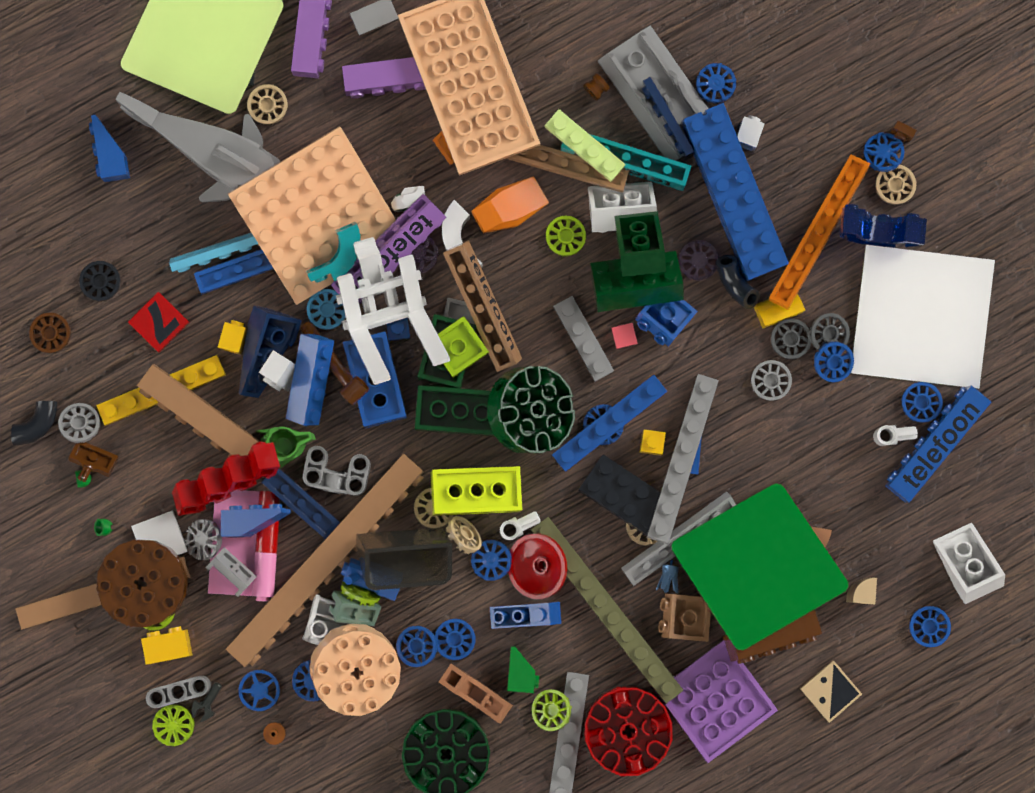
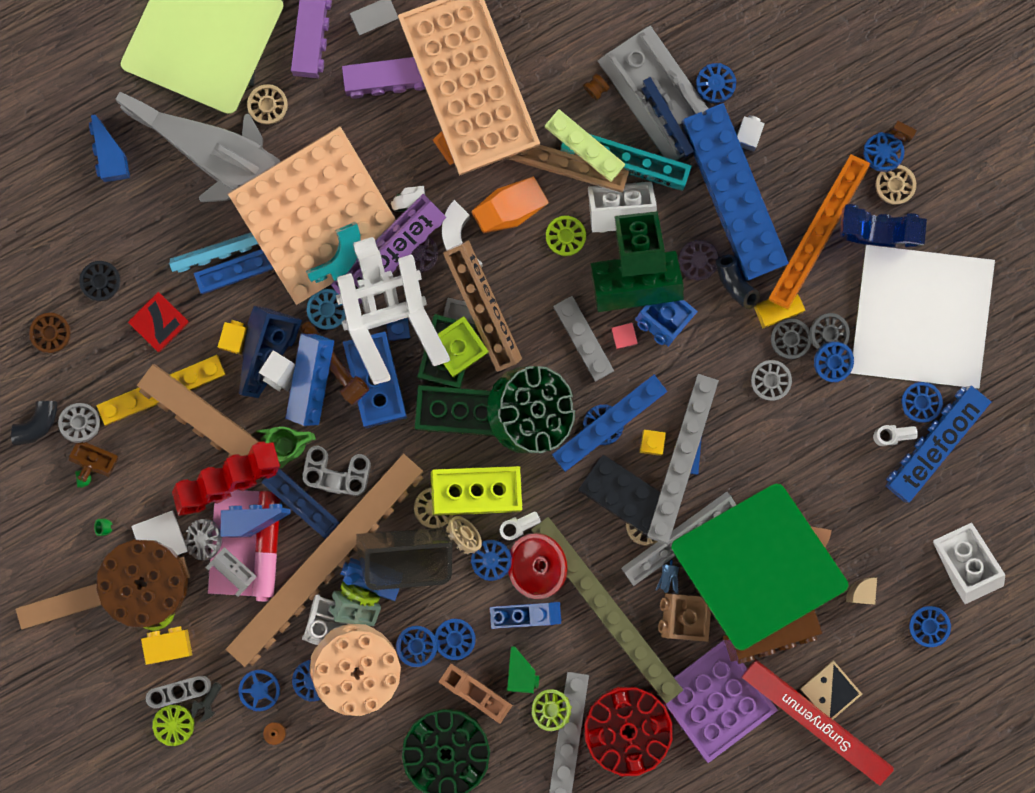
none -> red tile [742,659,894,786]

